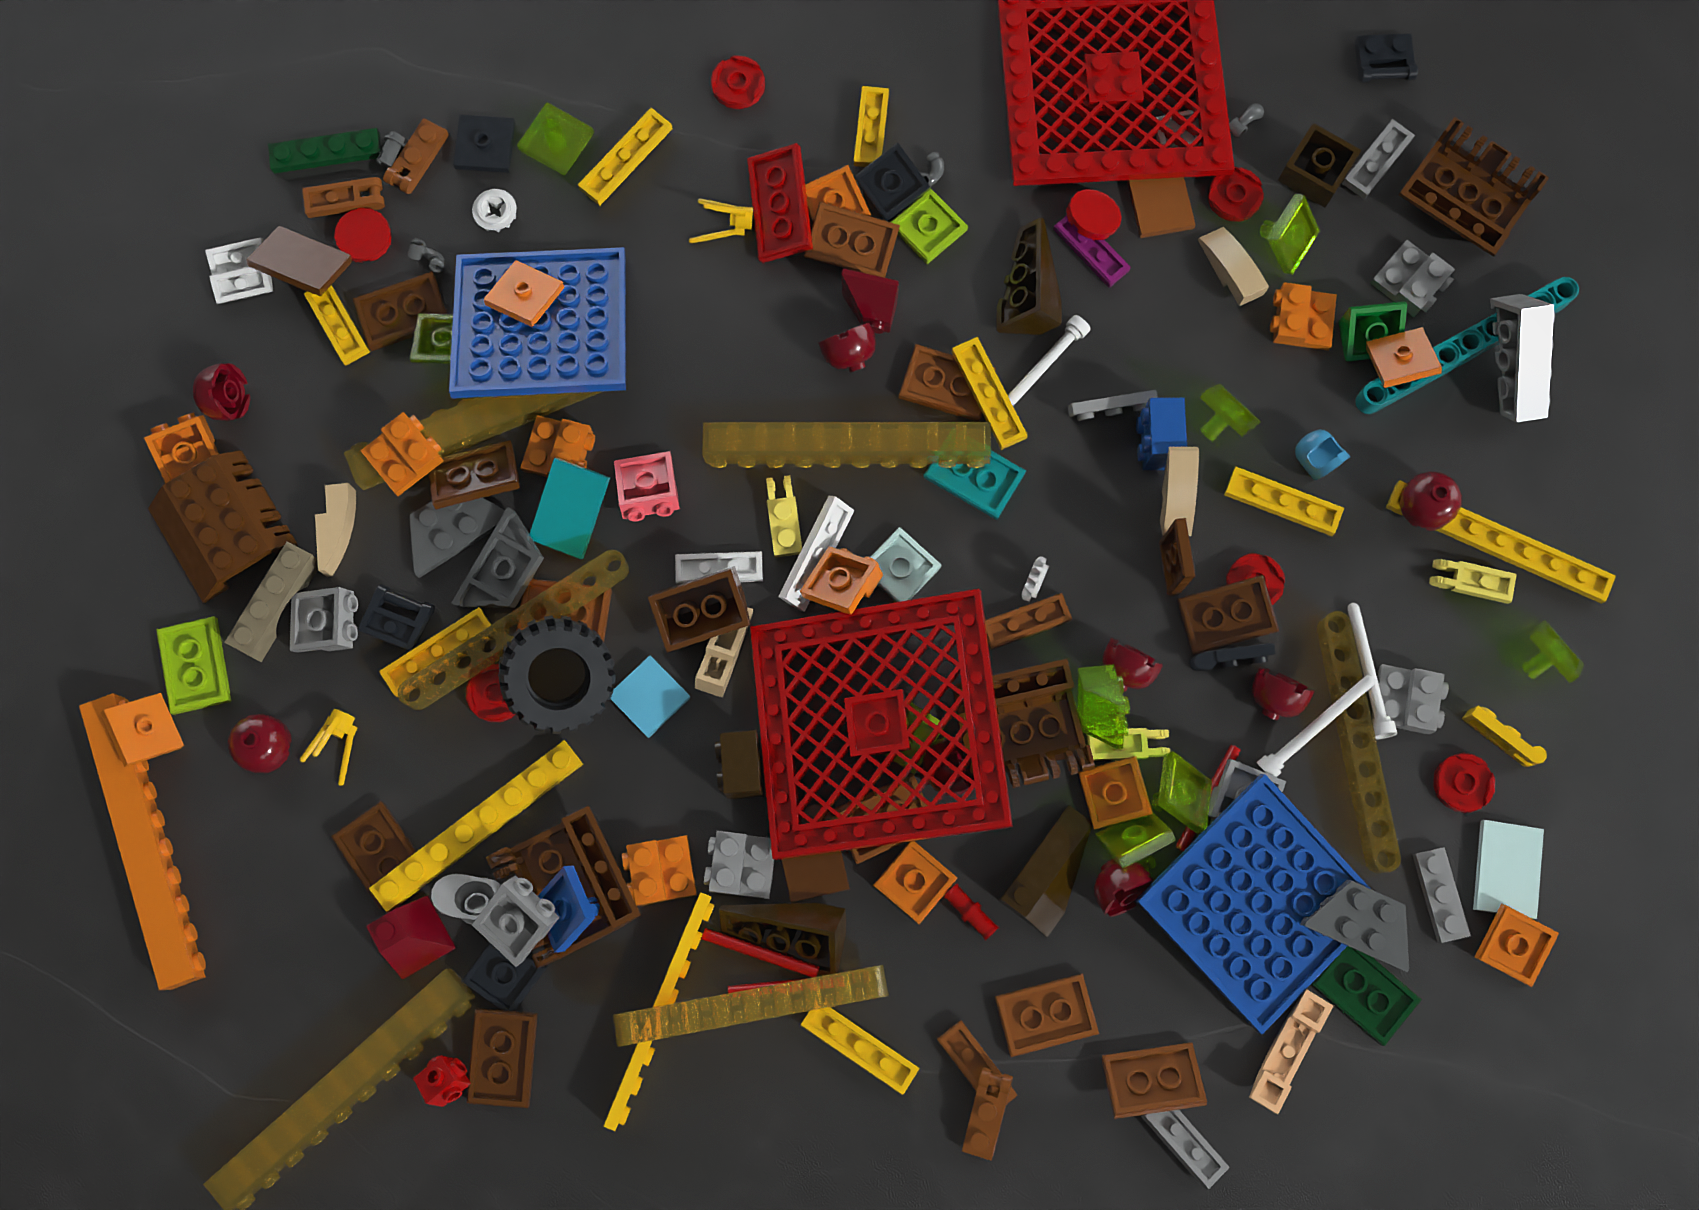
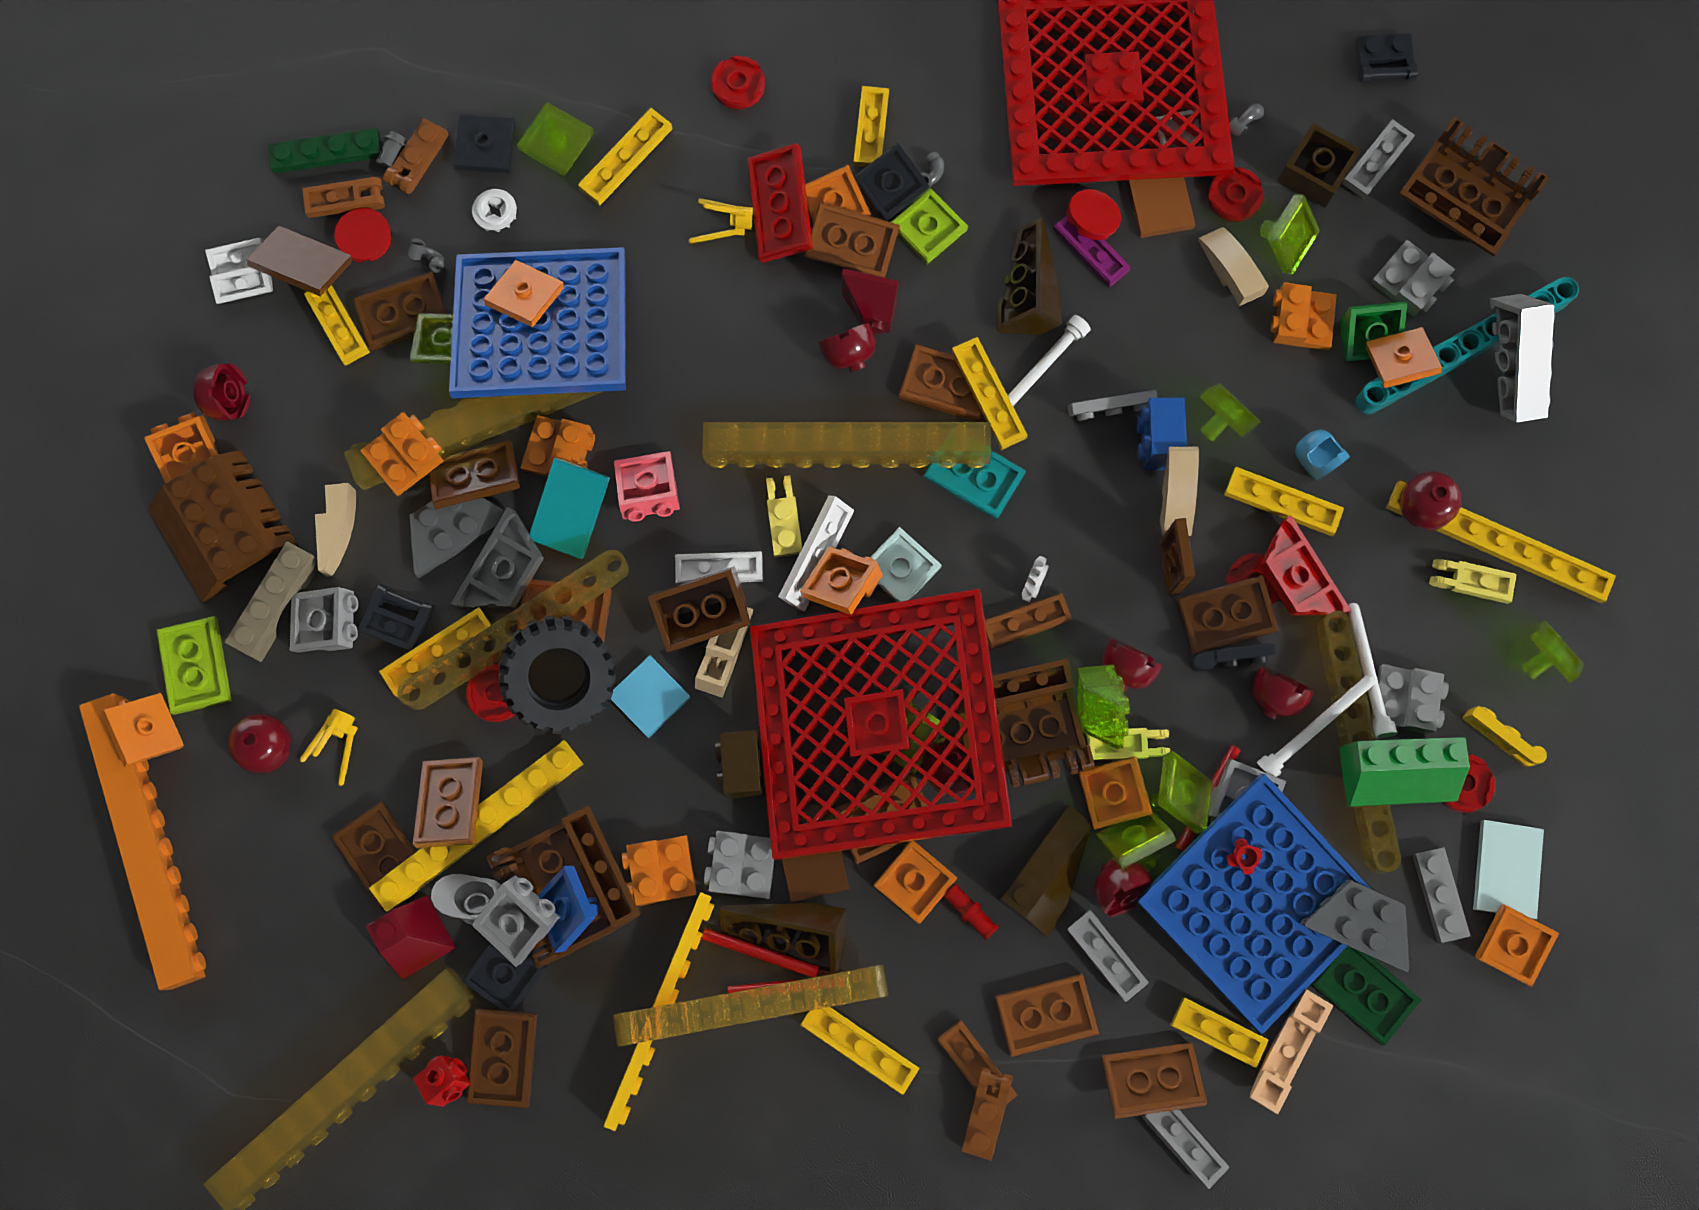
none -> dark orange tile [412,757,483,848]
none -> light grey plate [1066,910,1149,1002]
none -> yellow plate [1170,998,1268,1068]
none -> red plate [1227,839,1262,875]
none -> red wing [1260,515,1351,615]
none -> green slope [1339,737,1470,807]

